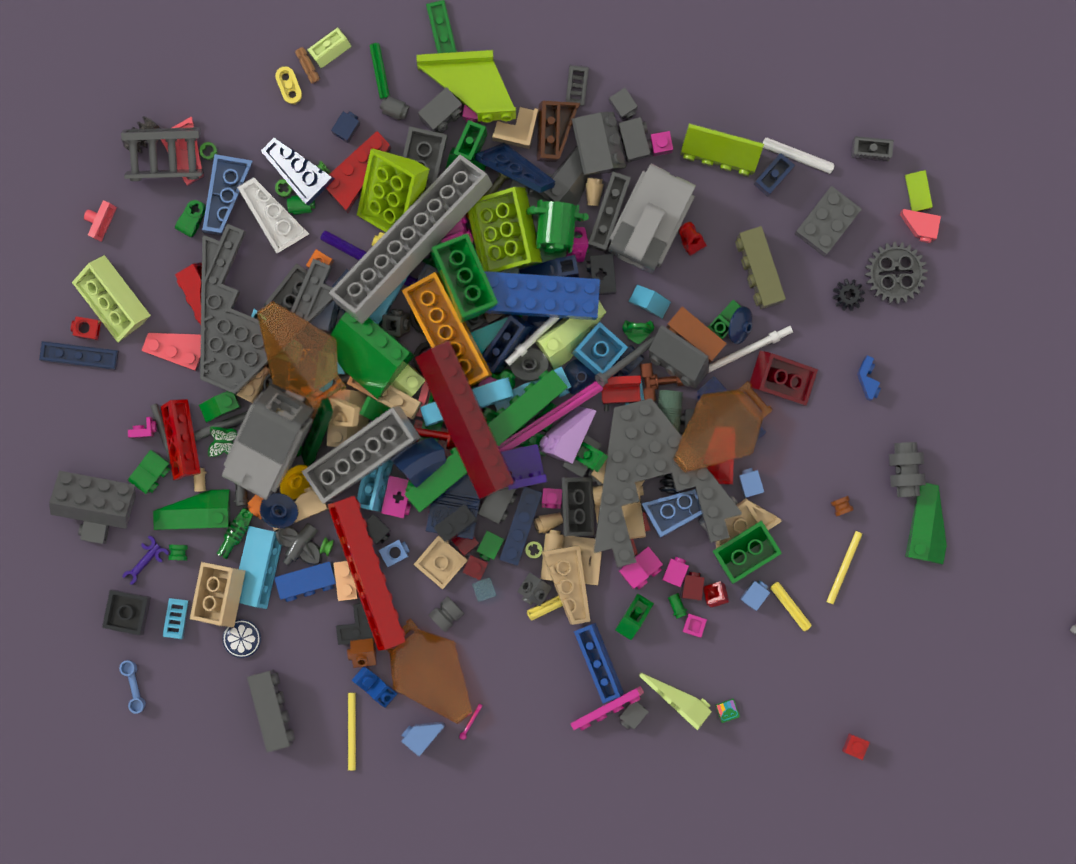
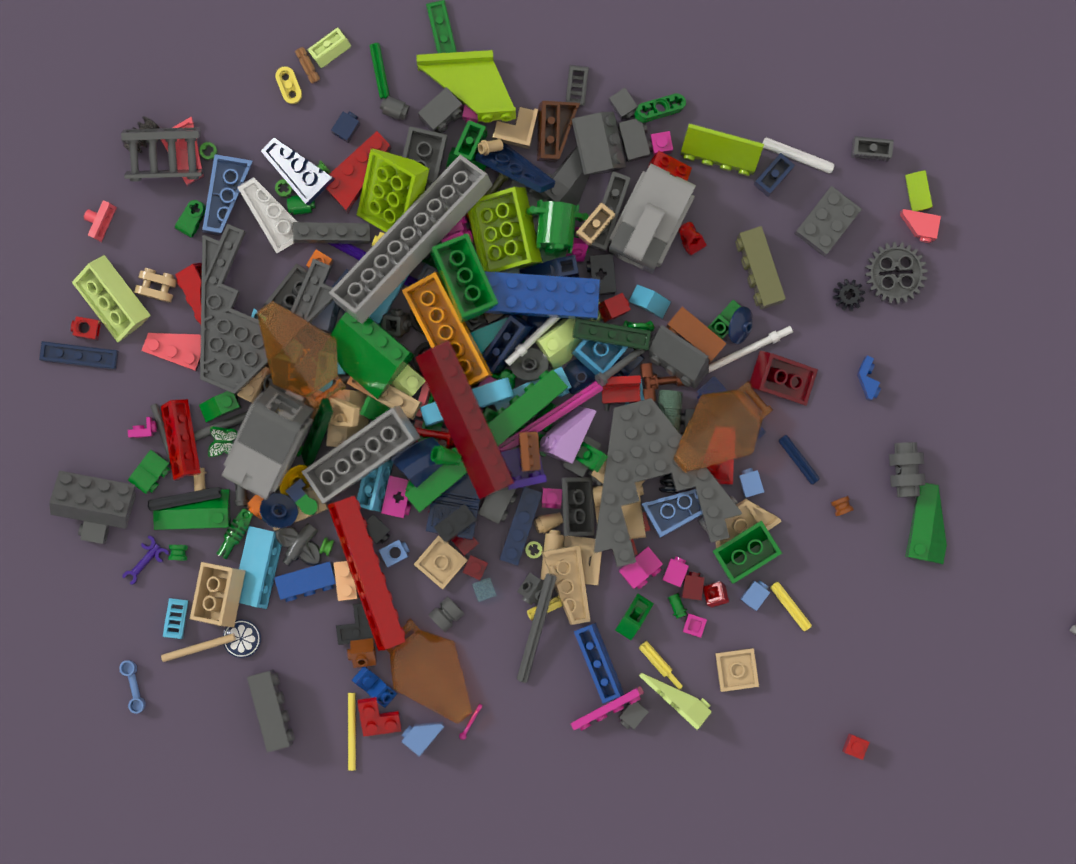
black brick [102,590,151,635] -> none
green brick [477,531,504,561] -> none
tan cone [585,178,604,206] -> none
tile [715,698,740,723] -> none
light yellow bar [826,531,862,604] -> none
none -> tan brick [134,268,177,303]
none -> black axle [148,487,222,511]
none -> tan bar [161,633,236,662]
none -> leg [286,479,319,515]
none -> dark grey plate [293,222,370,244]
none -> red plate [358,697,402,737]
none -> green cone [431,445,461,465]
none -> tan pin [478,139,503,155]
none -> dark grey axle [517,573,557,683]
none -> dark orange bracket [518,432,541,472]
none -> dark green tile [572,318,651,351]
none -> tan brick [576,203,615,246]
none -> red brick [598,293,631,323]
none -> green beam [634,93,686,123]
none -> light yellow axle [639,641,683,689]
none -> red bracket [648,150,692,181]
none -> tan plate [715,648,759,692]
none -> dark blue axle [779,435,820,485]

